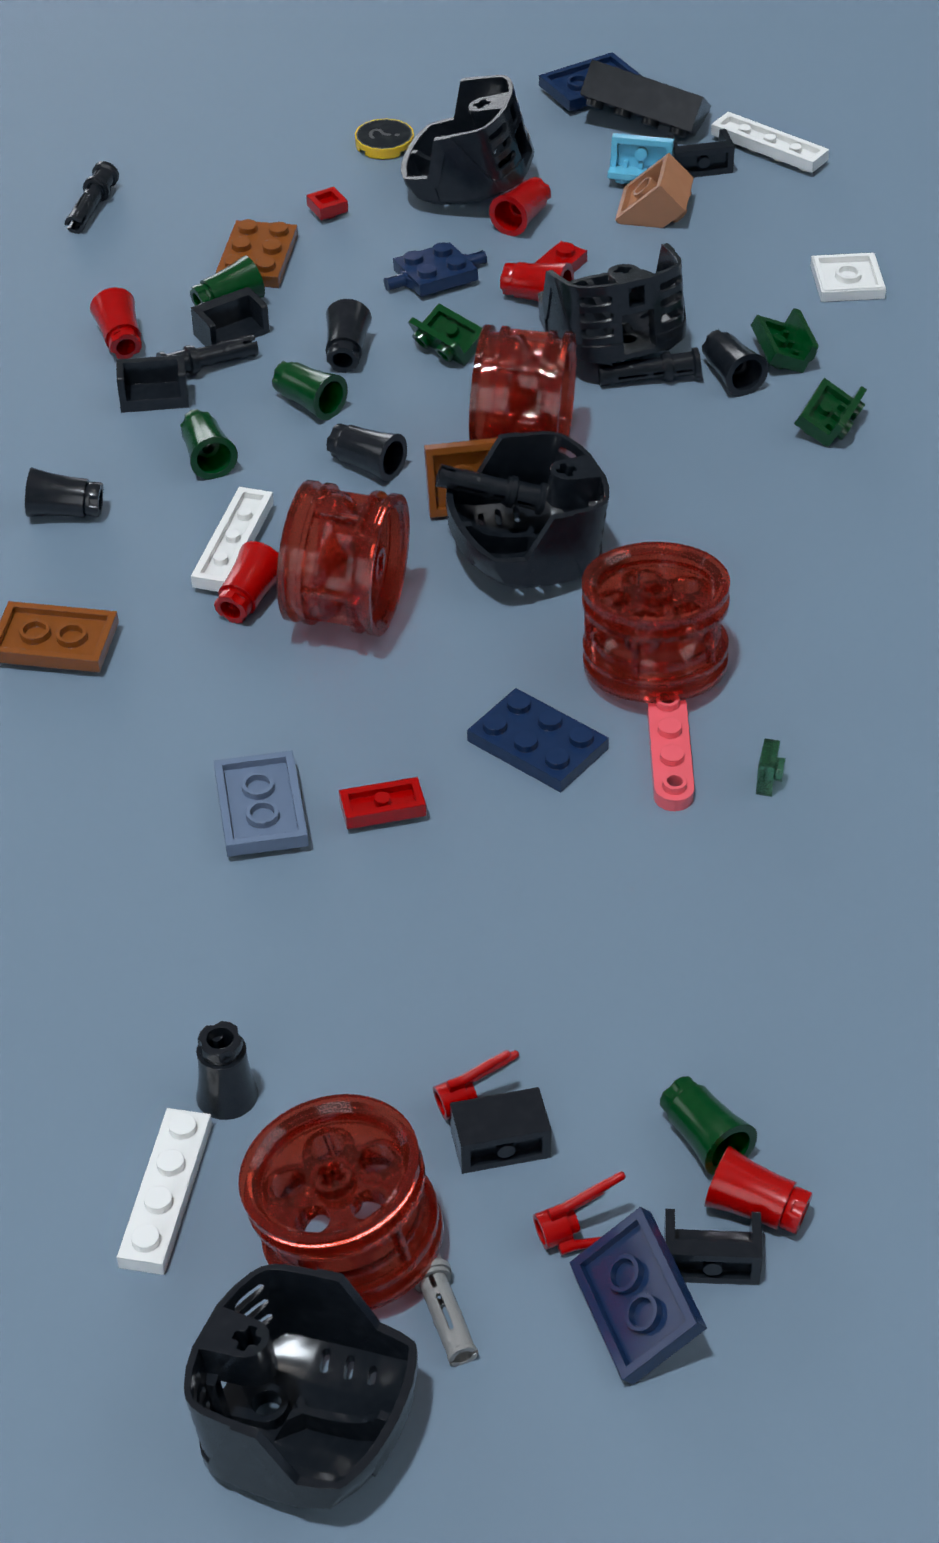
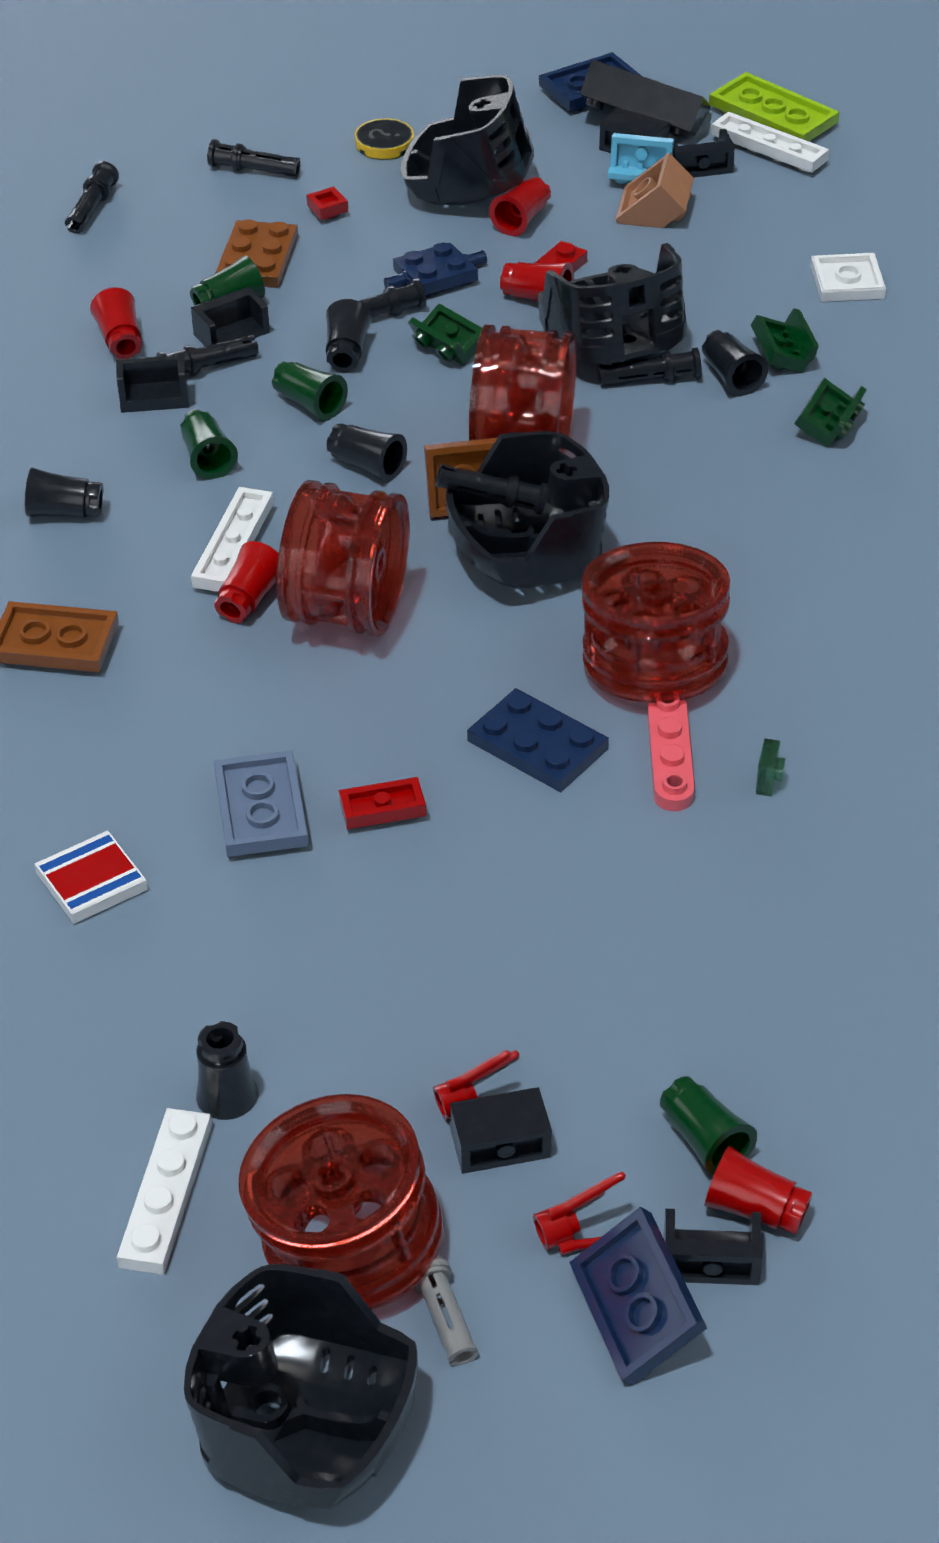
none -> tile [35,830,148,924]
none -> black pin [207,139,301,178]
none -> black pin [326,279,426,317]
none -> black panel [599,107,670,153]
none -> lime plate [709,72,840,141]

